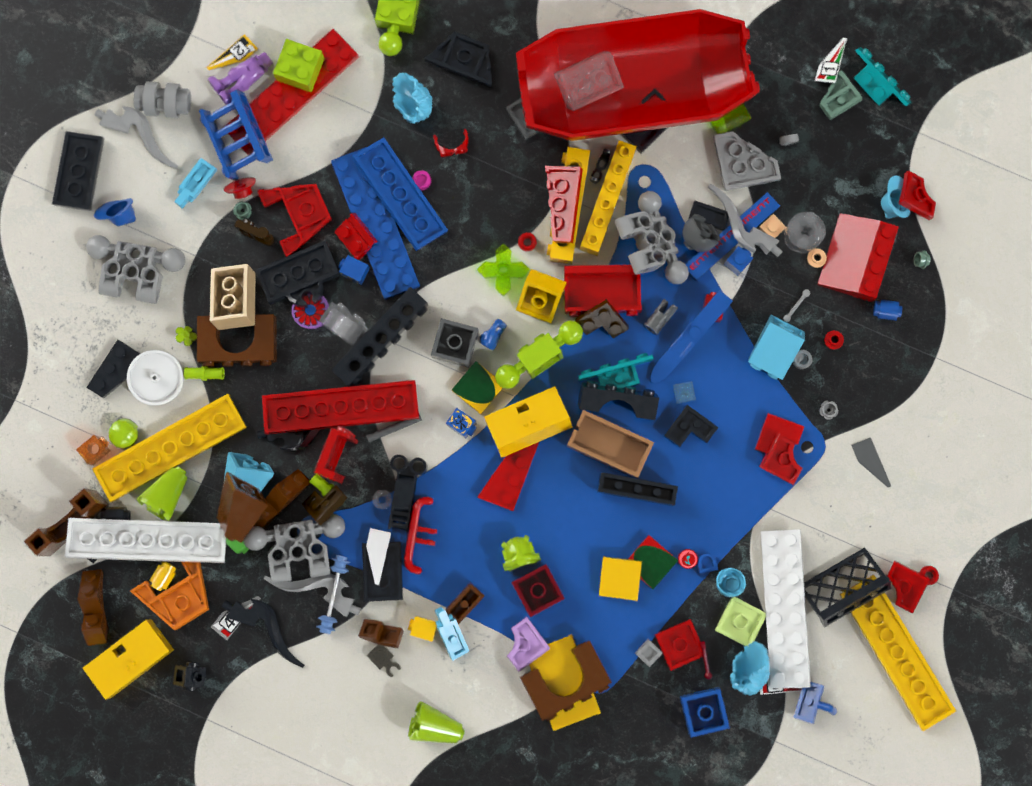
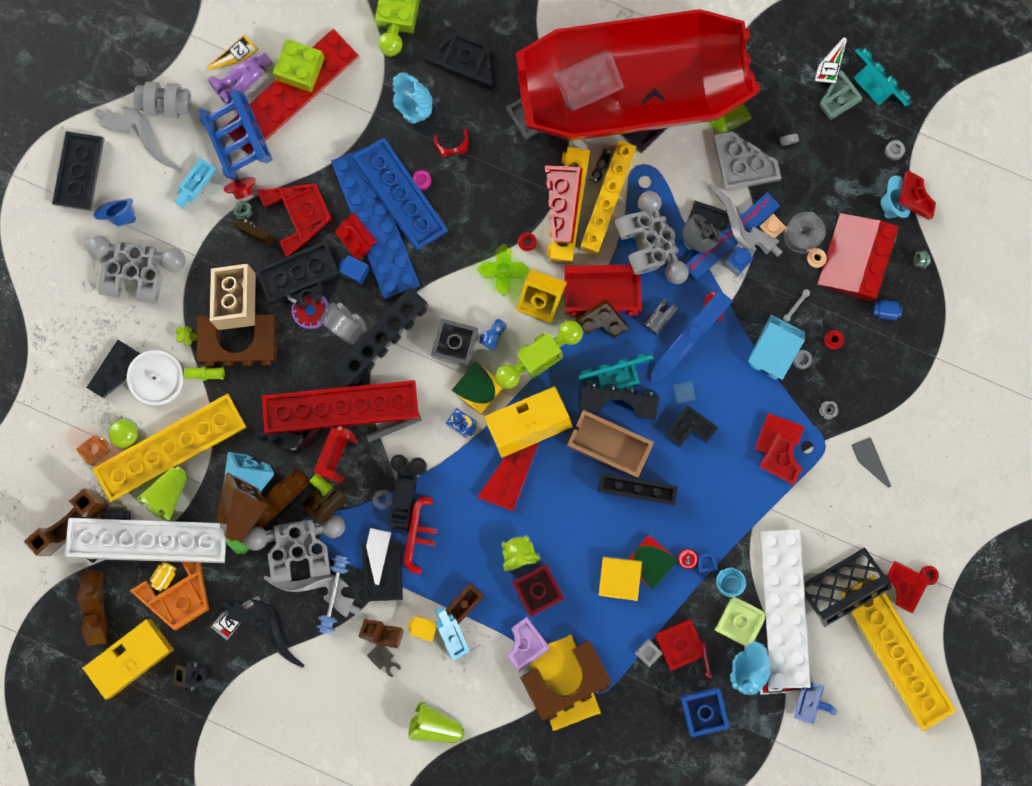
none -> light grey tile [885,140,905,160]

